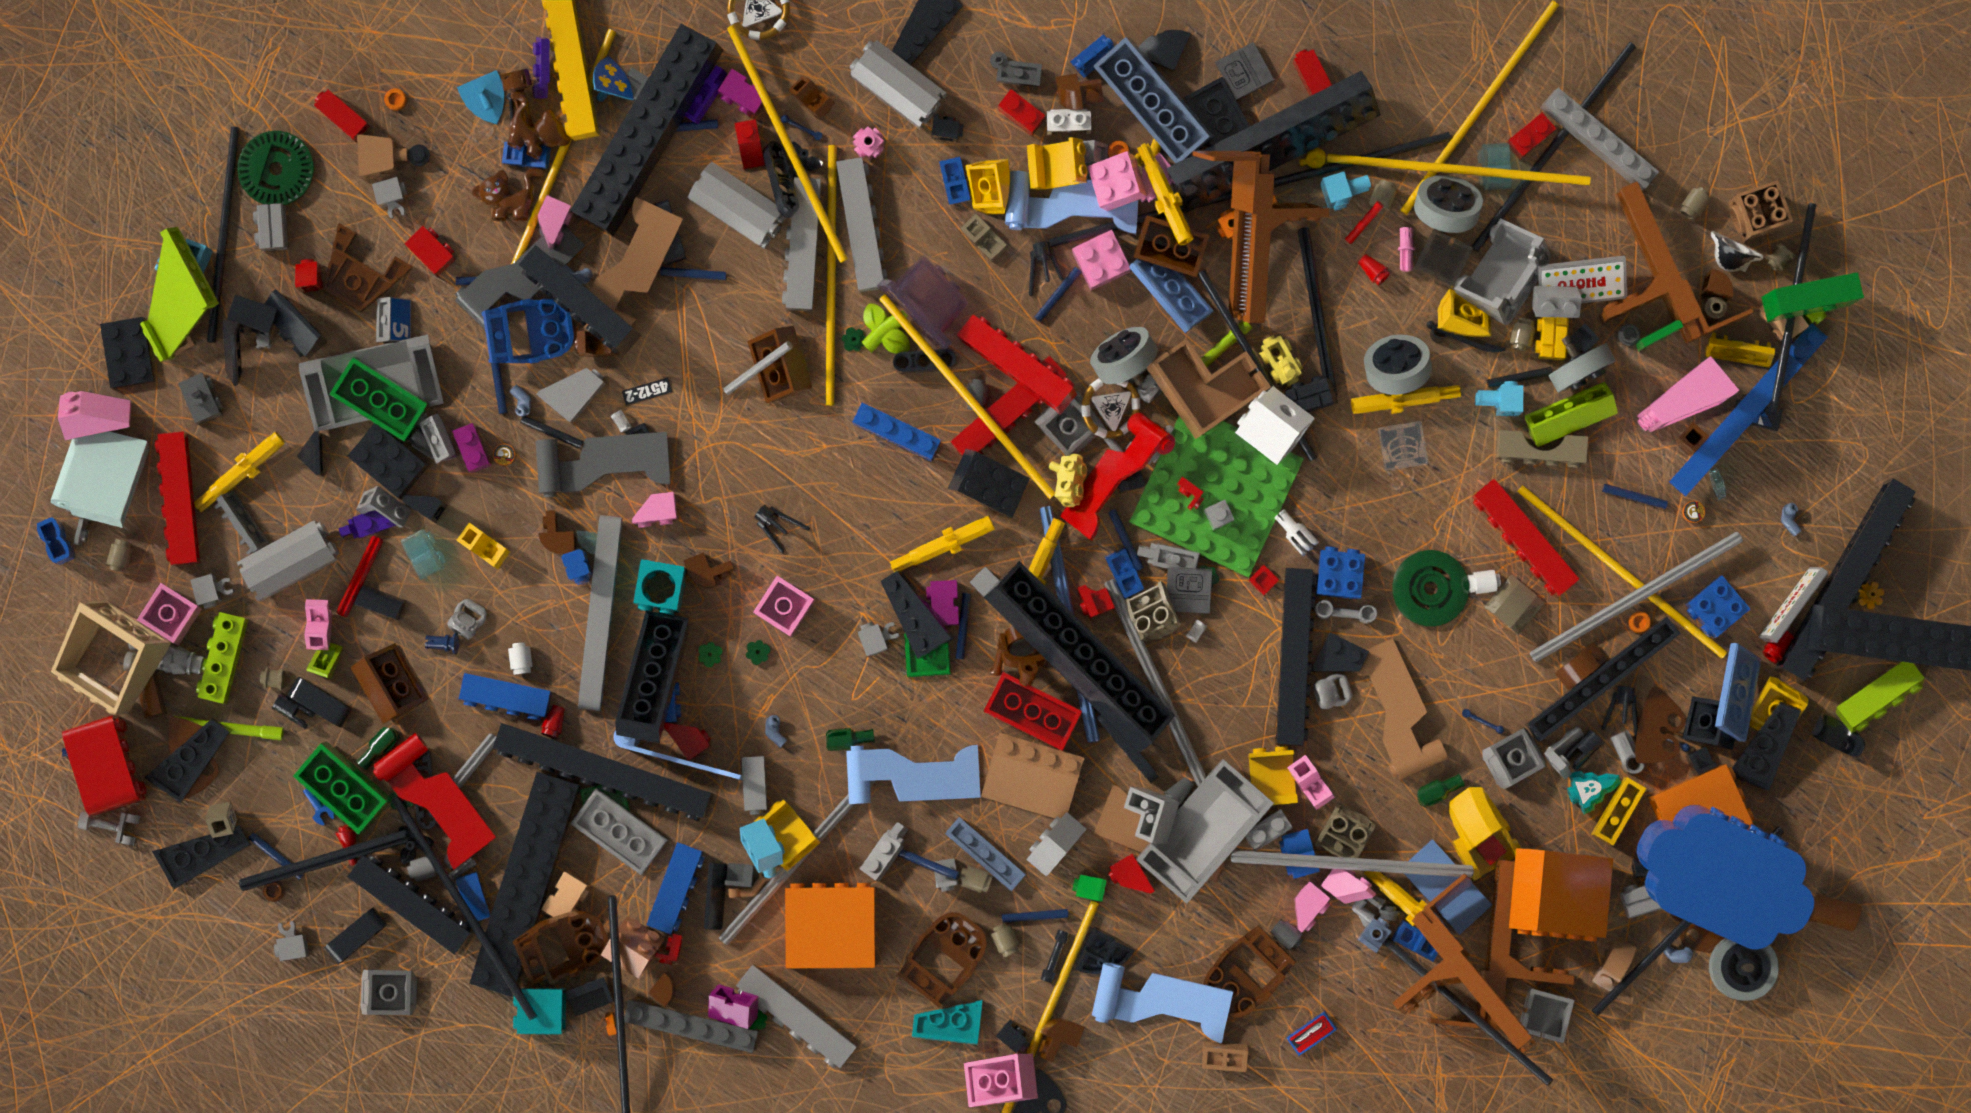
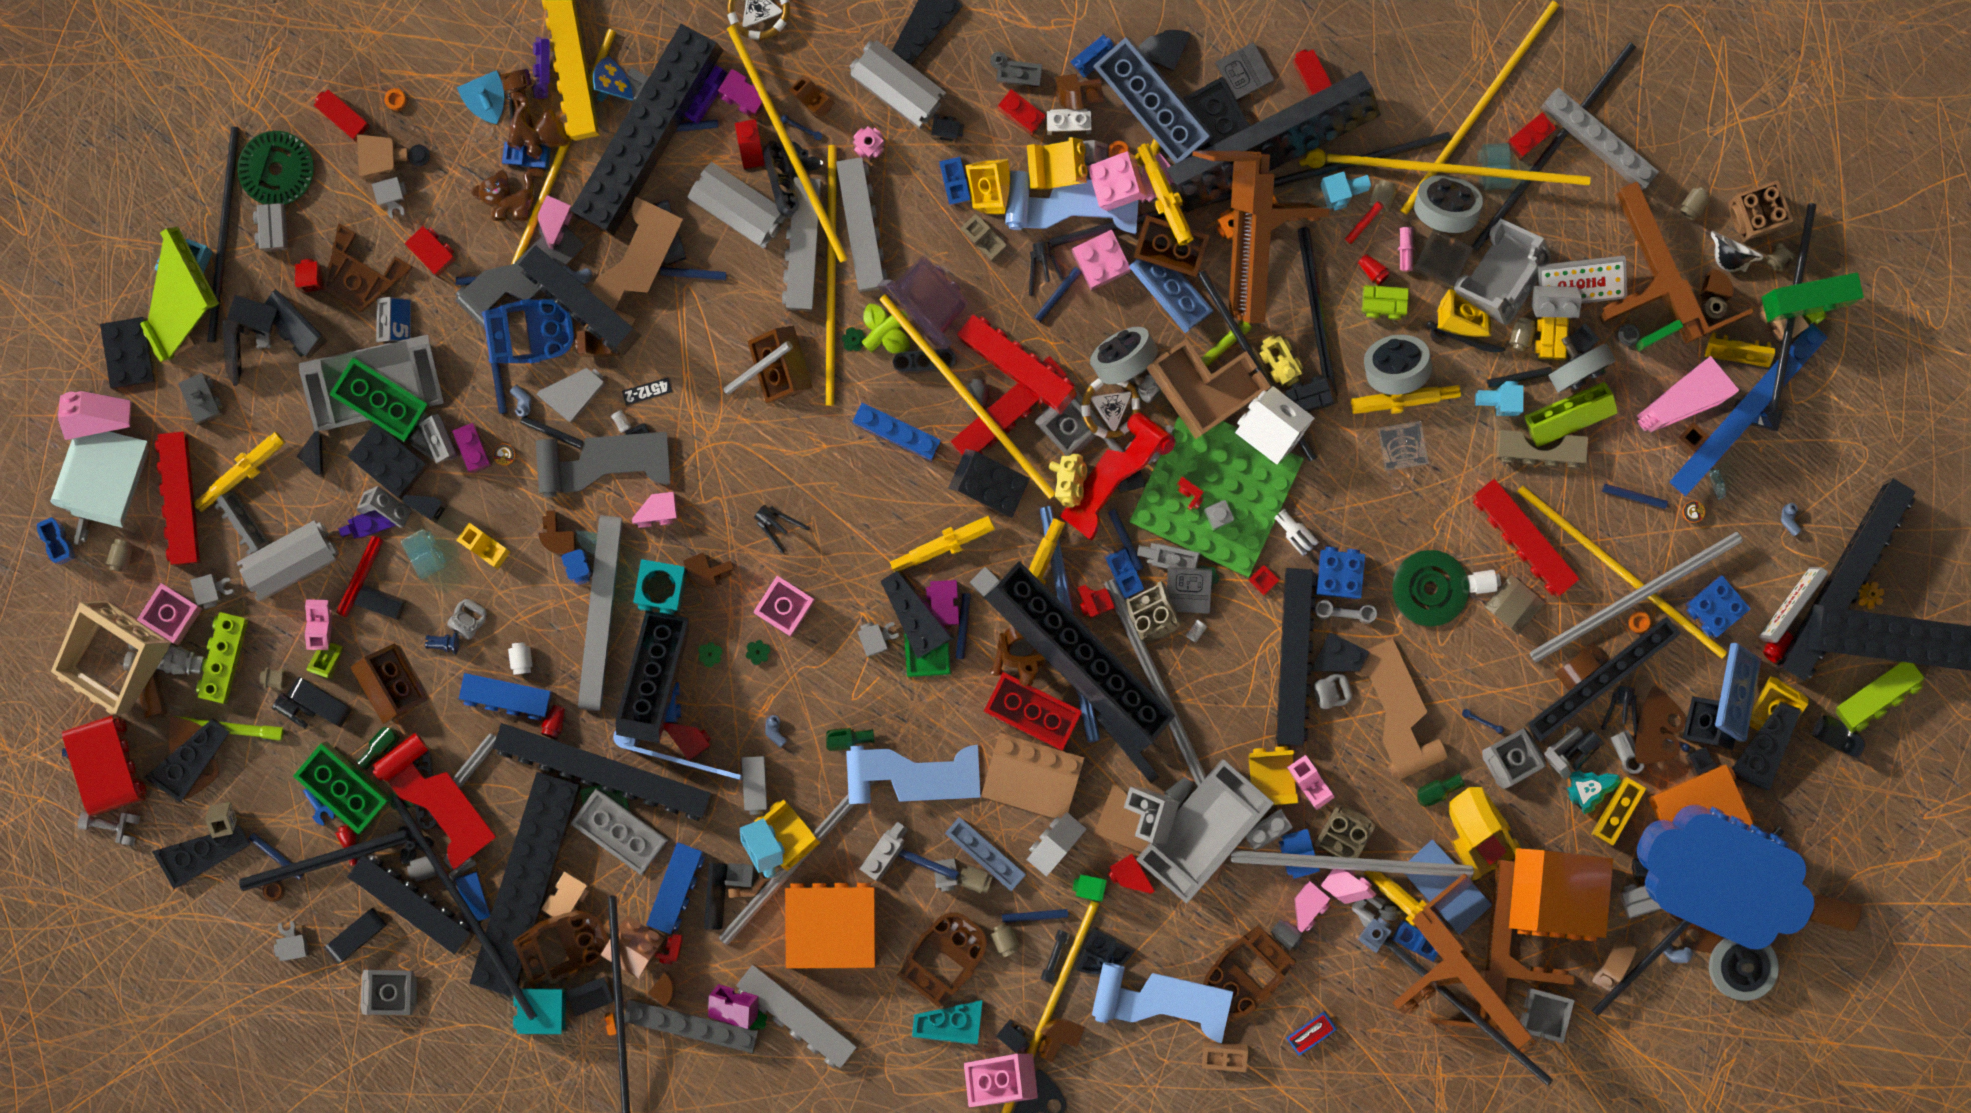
none -> lime brick [1361,285,1408,320]

